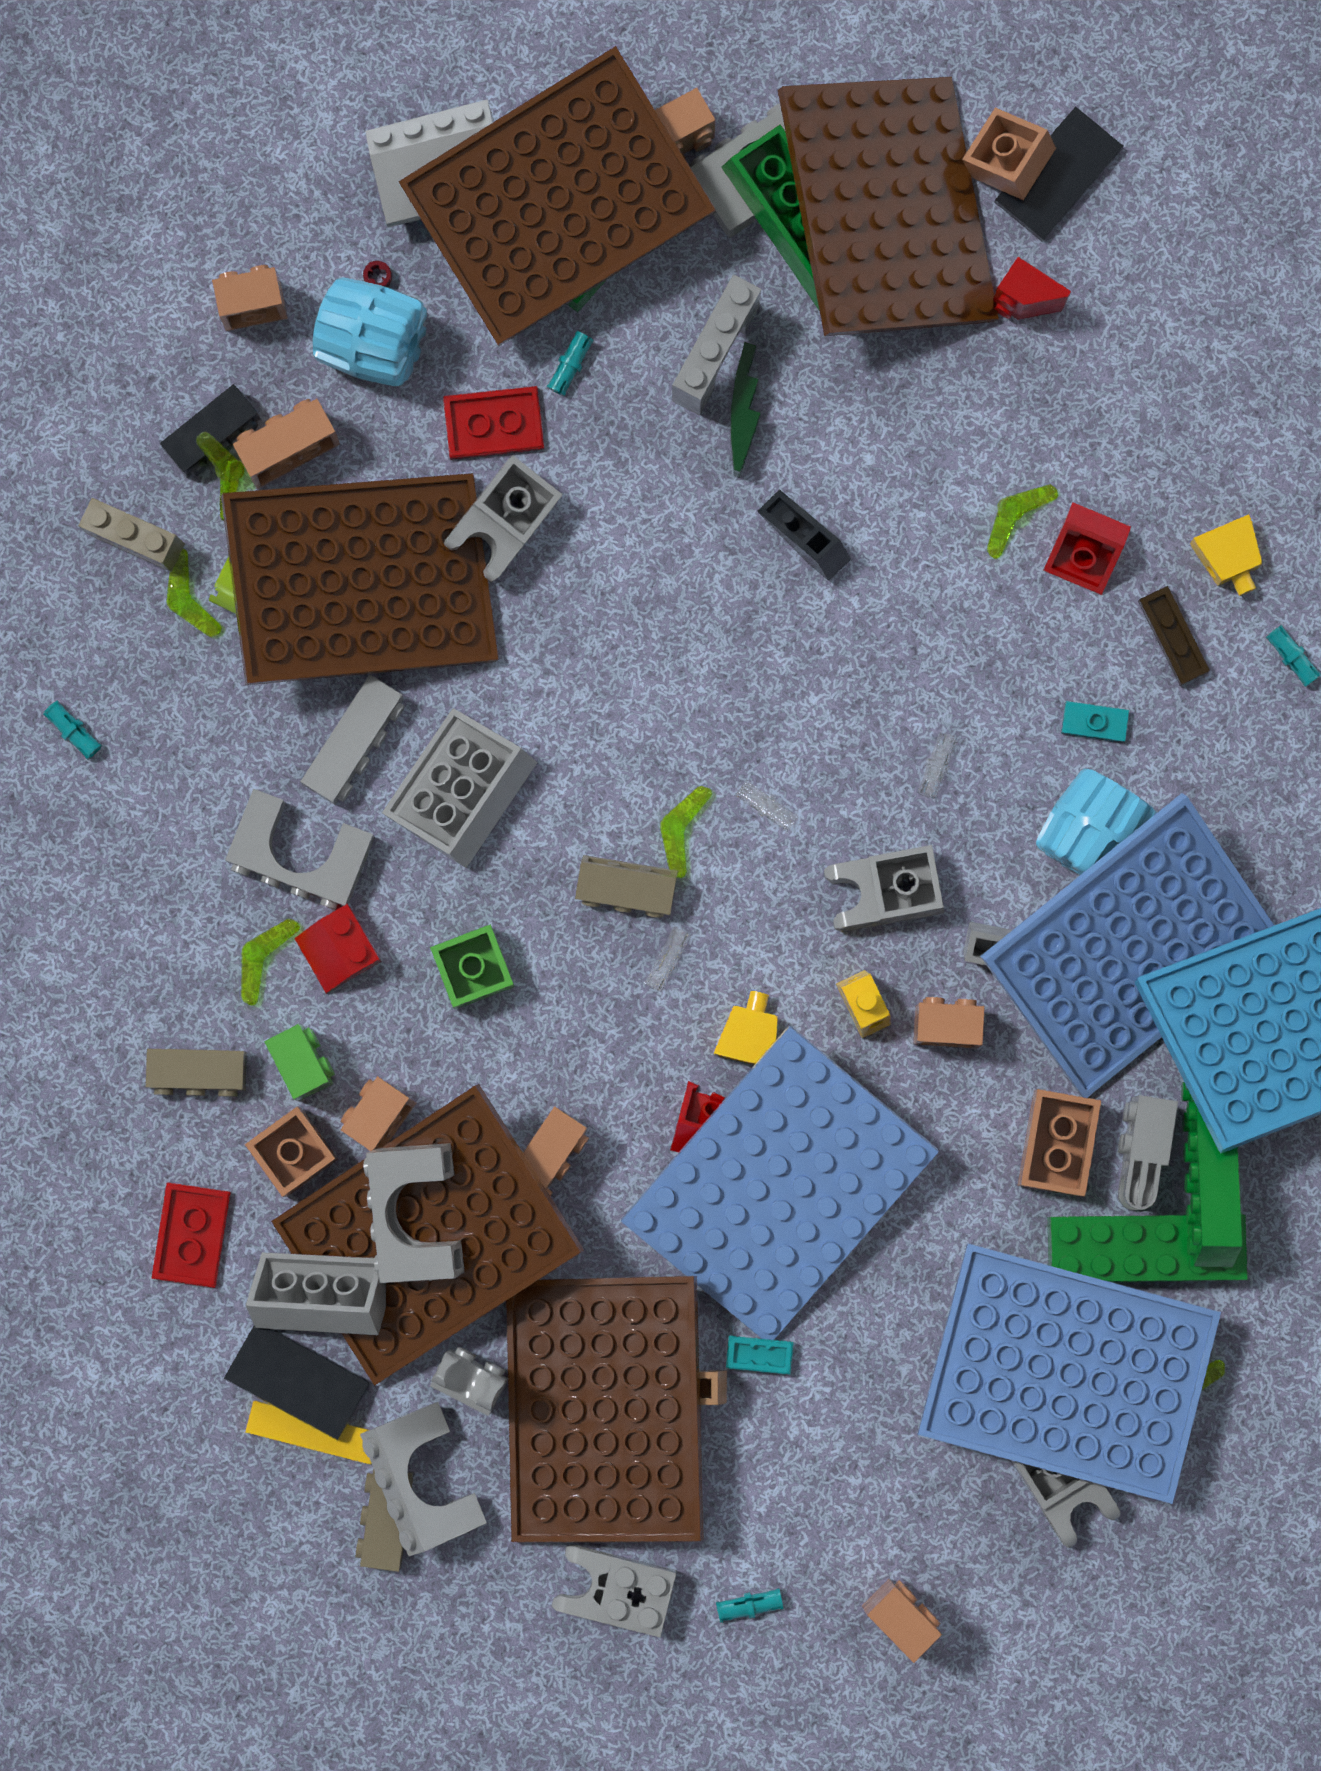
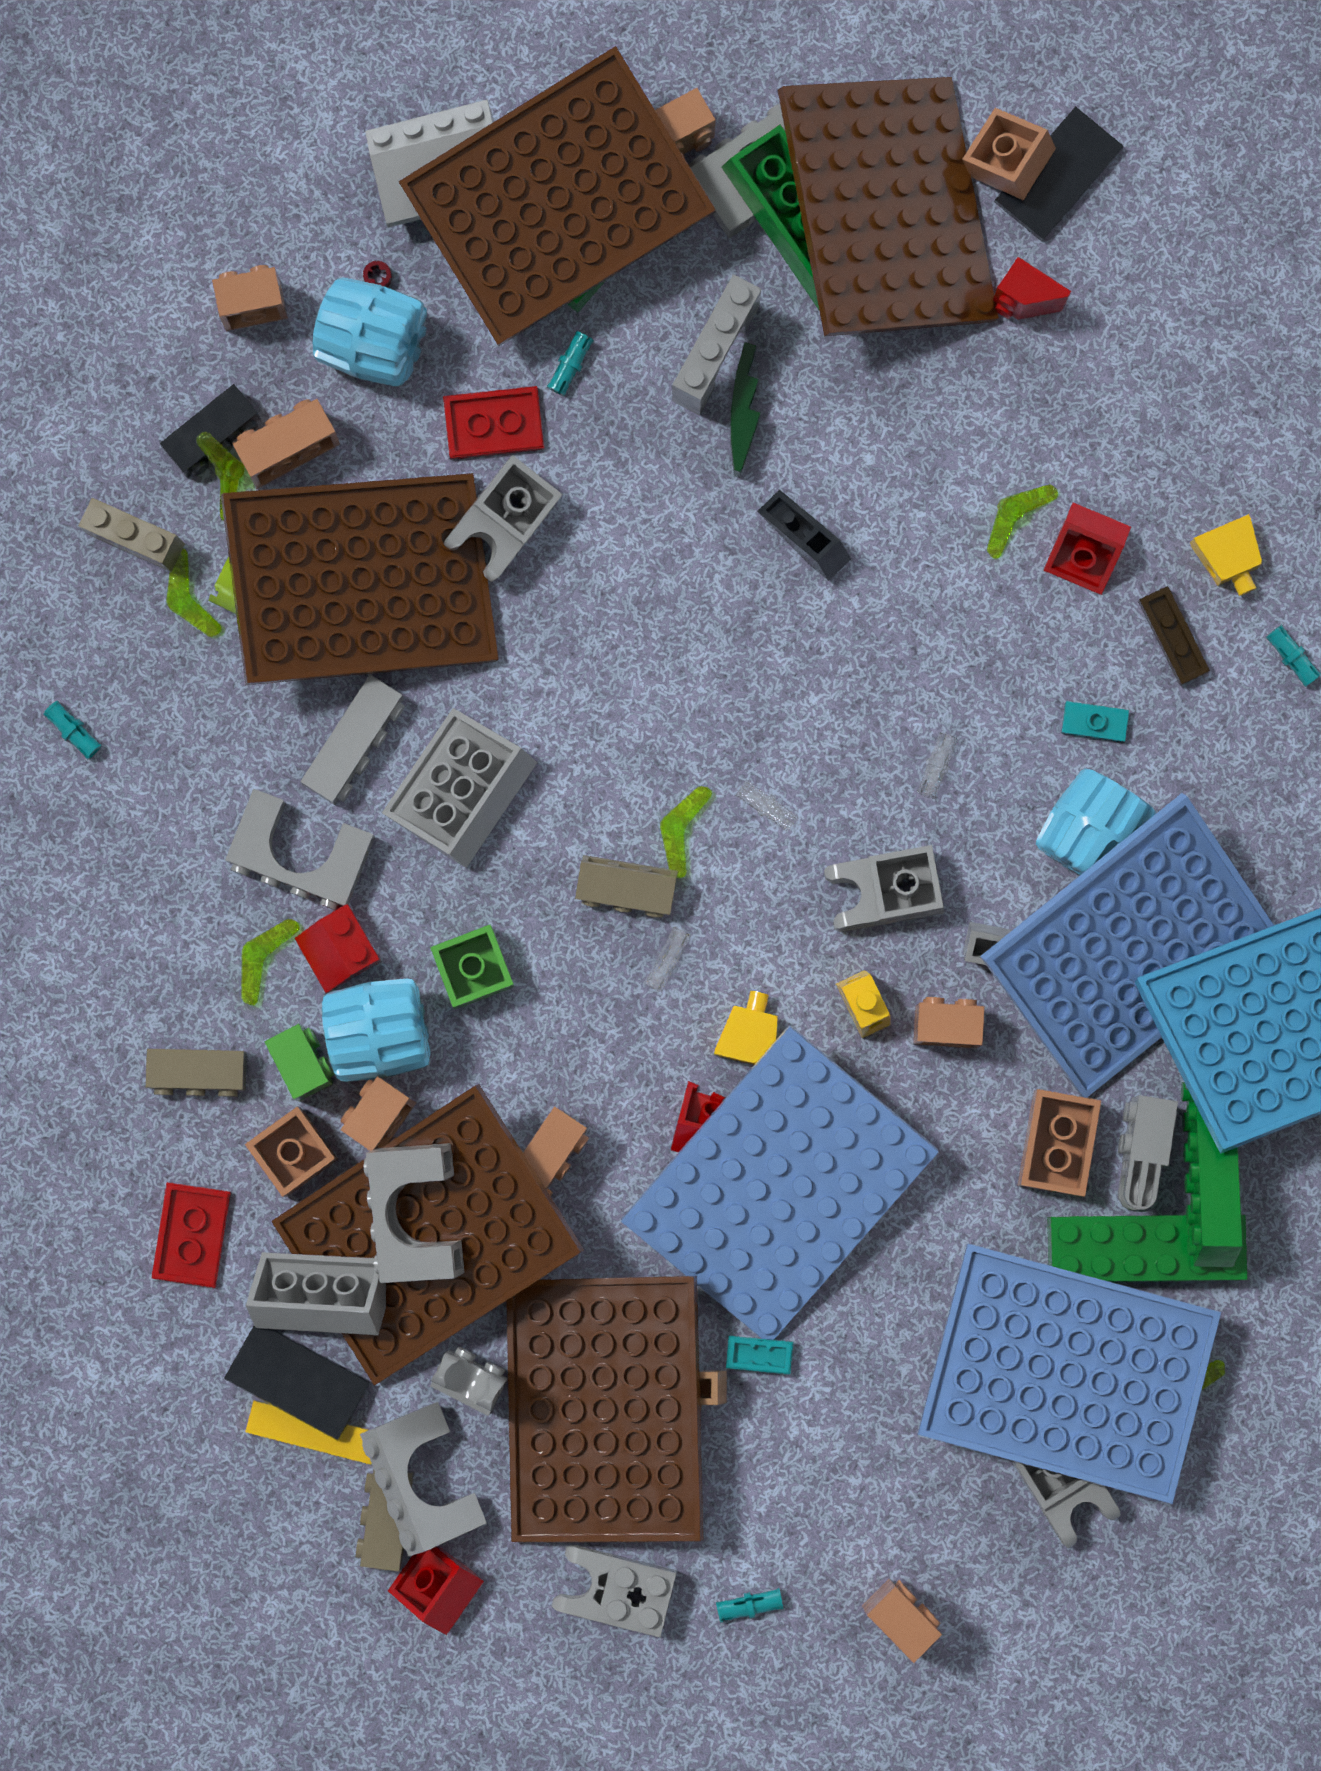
none -> medium azure wheel [322,978,431,1082]
none -> red slope [388,1546,484,1635]

